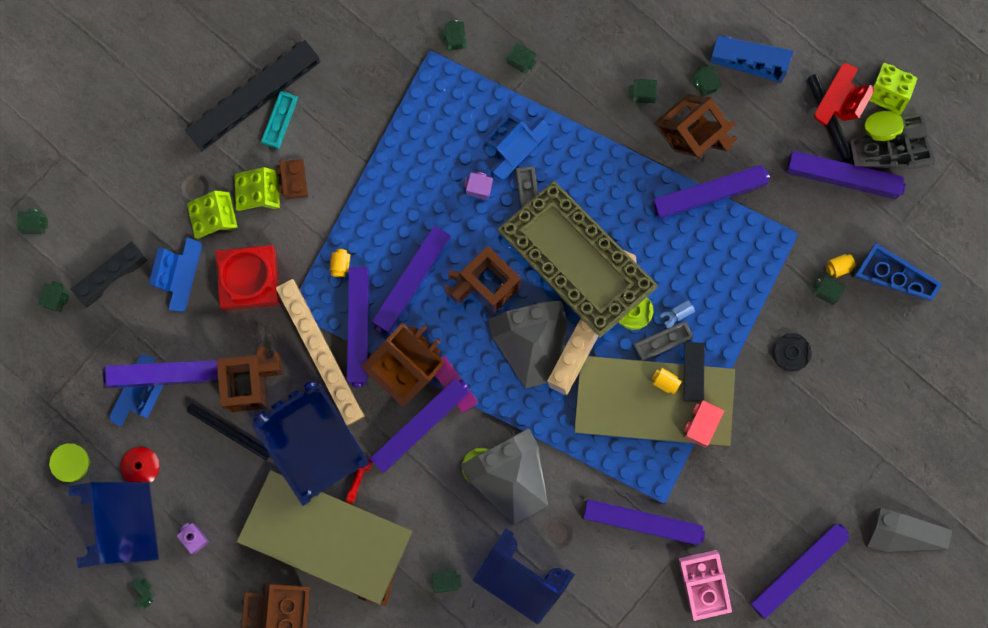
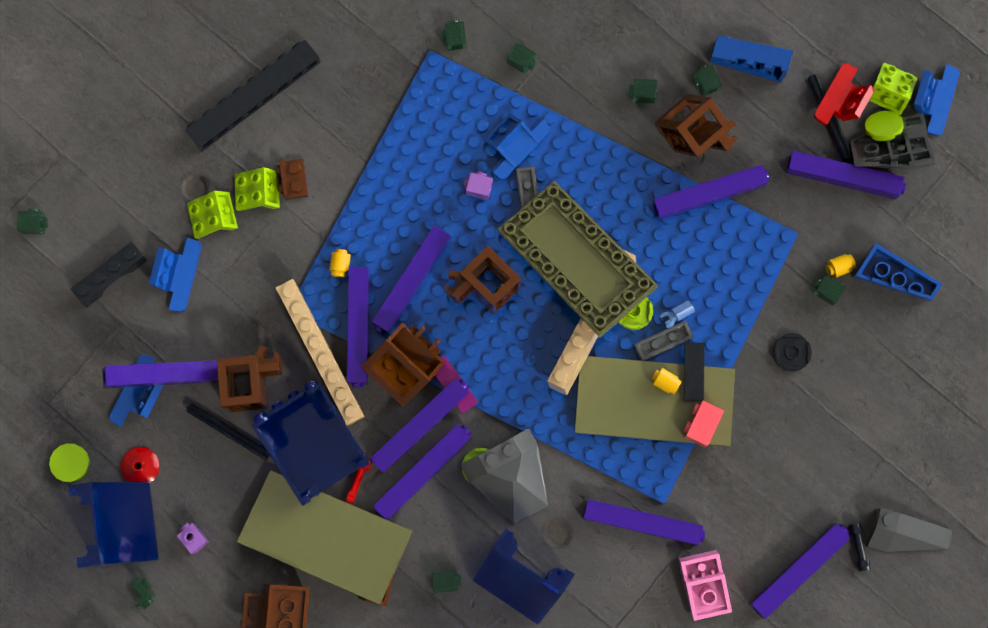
clear green brick [38,281,69,312] -> none
red container [216,245,280,311] -> none
teal tile [261,91,298,150] -> none
dark grey wedge [488,301,567,389] -> none
none -> dark purple brick [373,424,471,520]
none -> black bar [849,523,871,571]
none -> blue plate [914,64,960,136]

